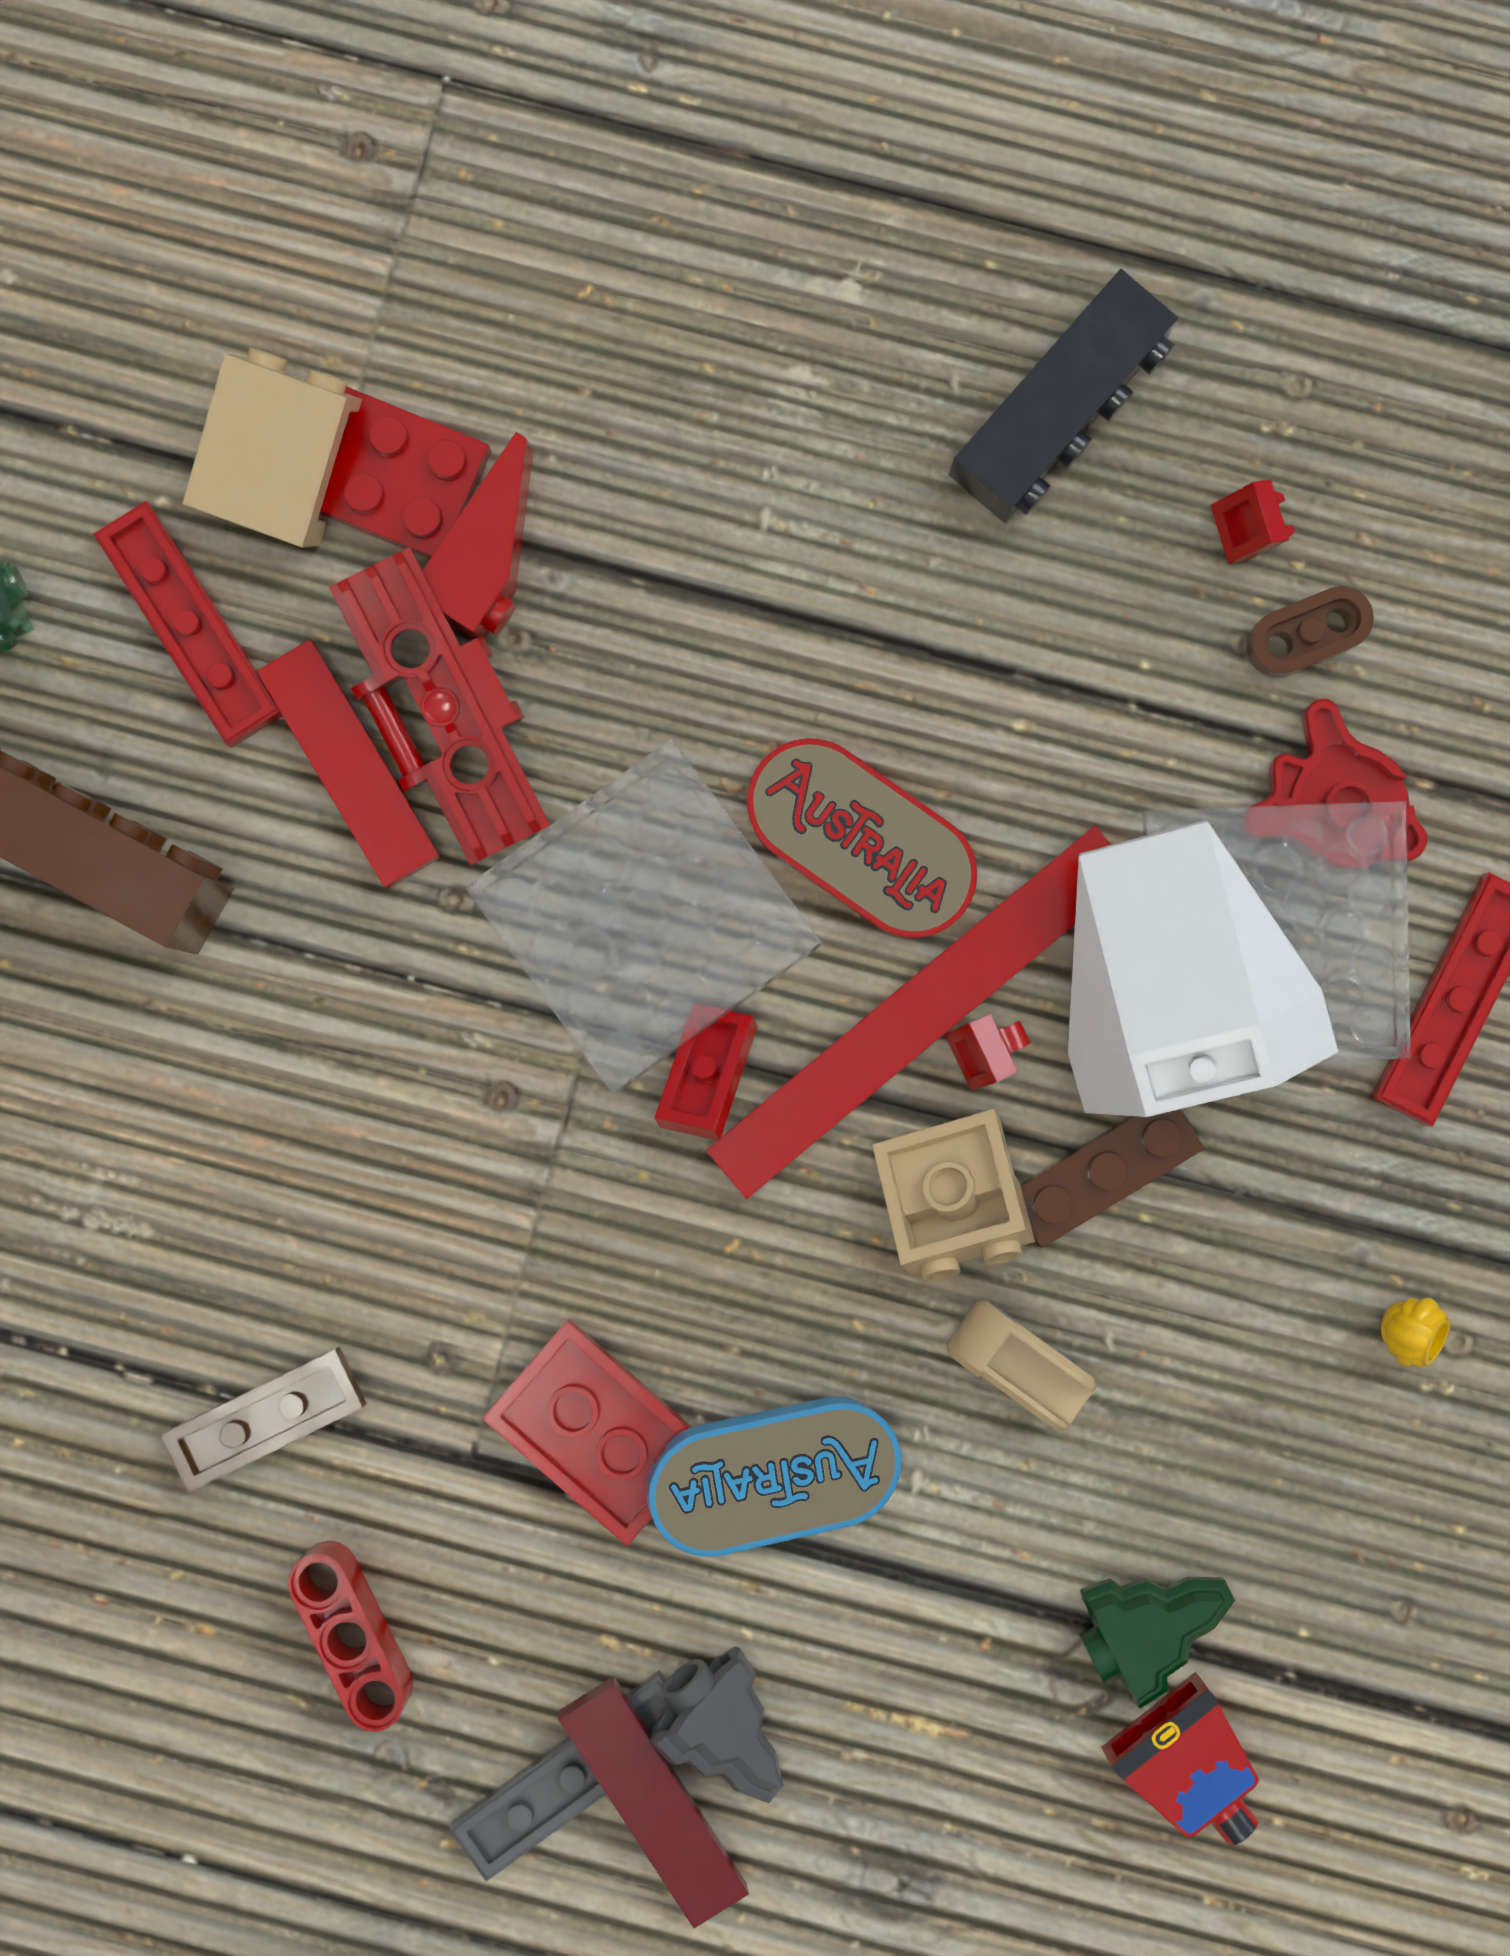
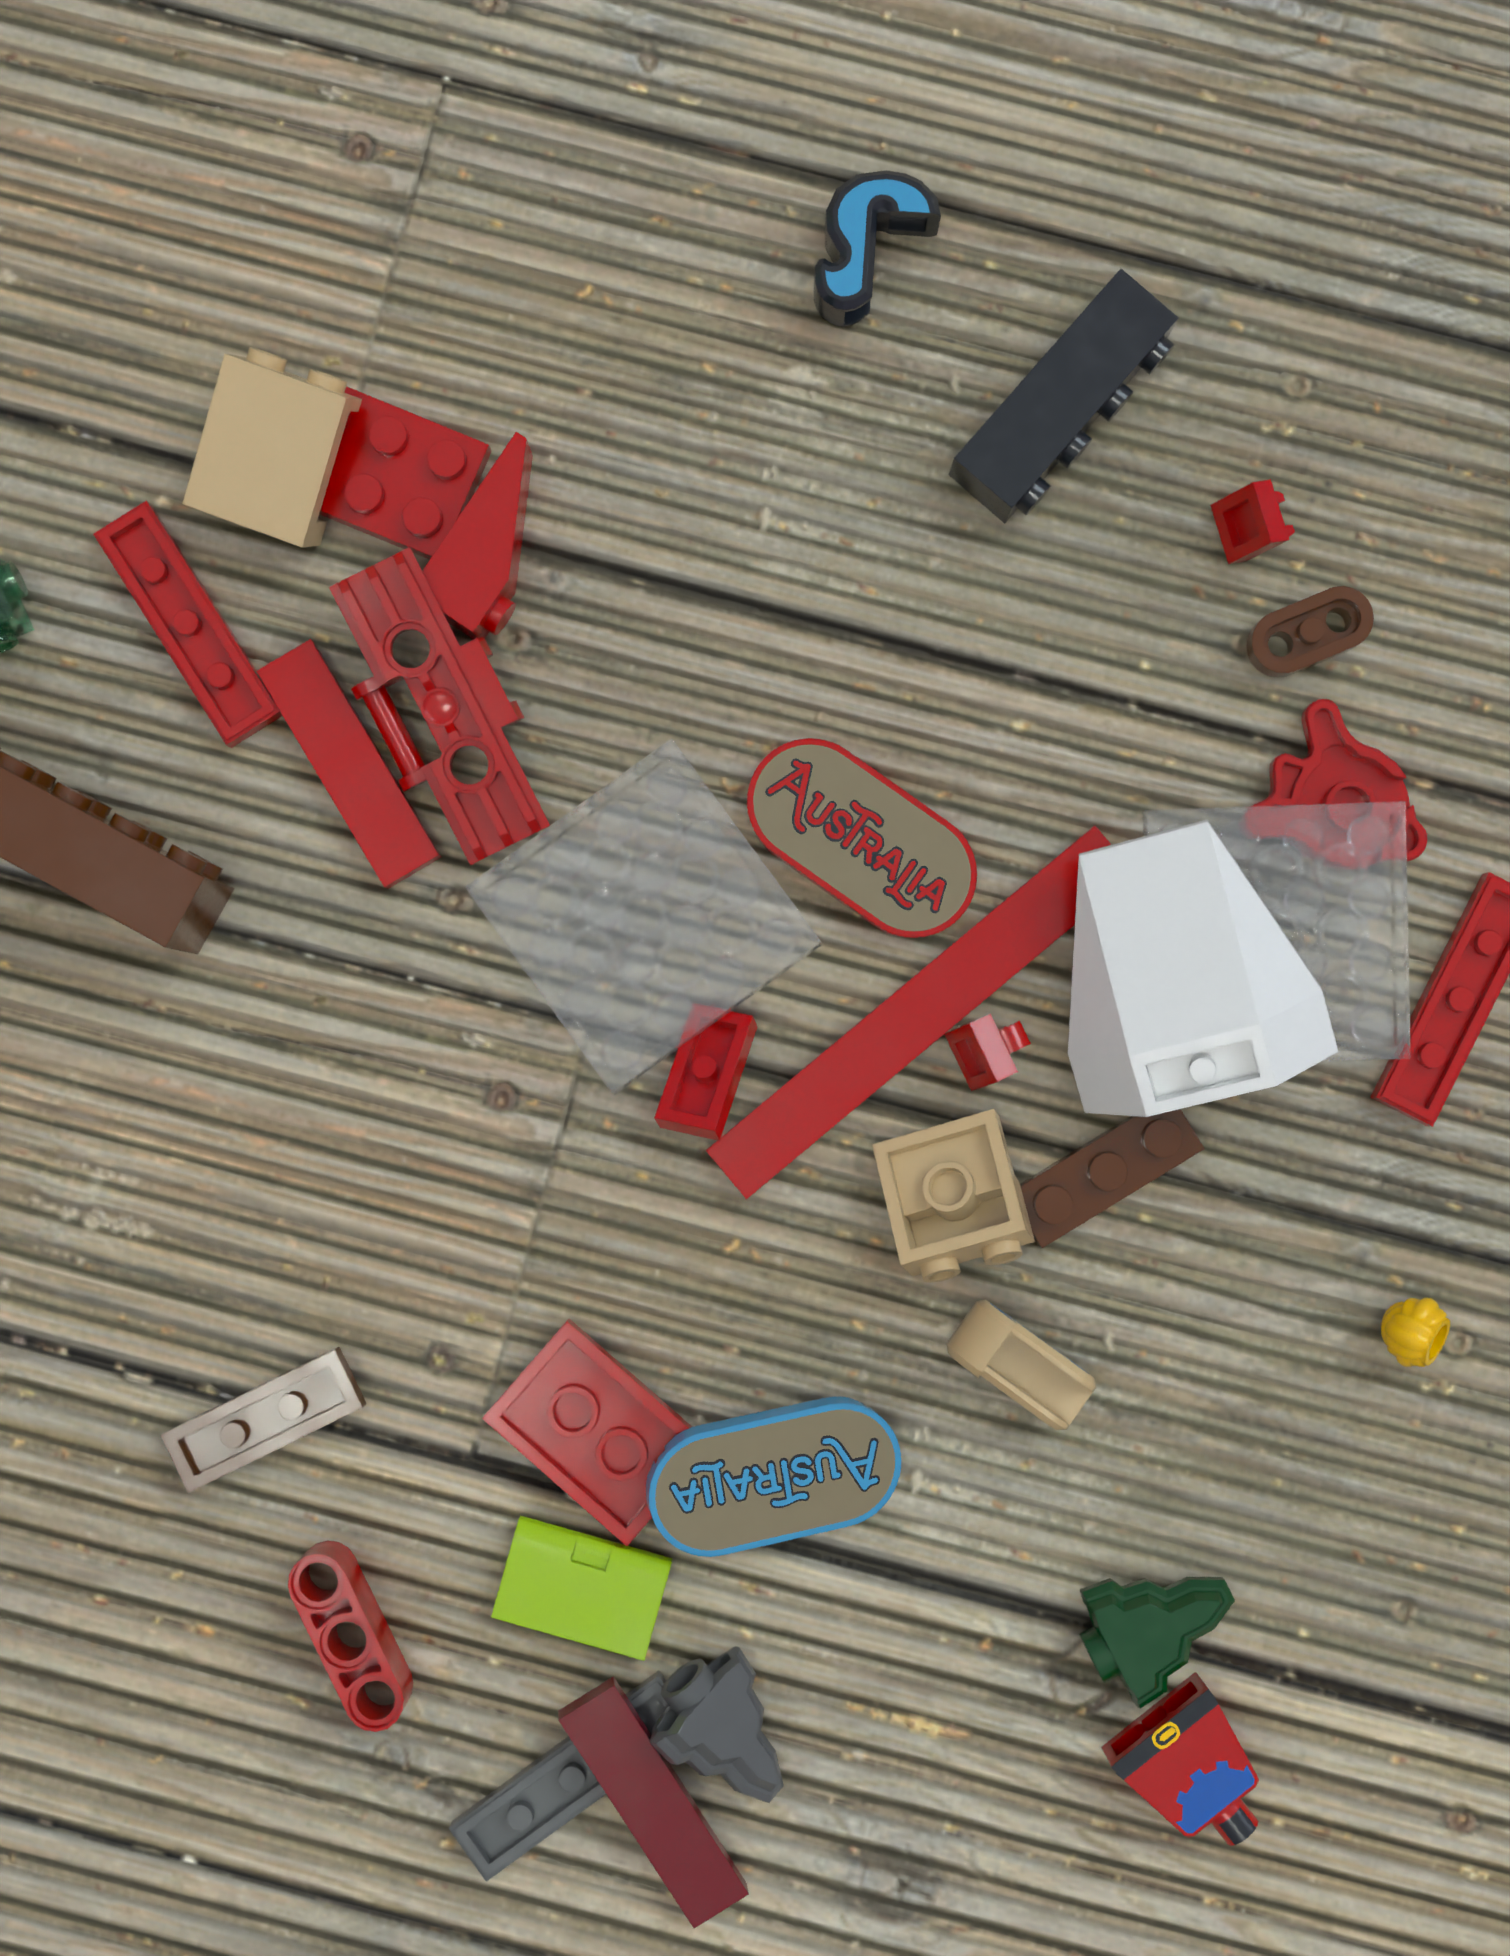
none -> lime piece [491,1515,673,1661]
none -> black animal [814,170,941,327]

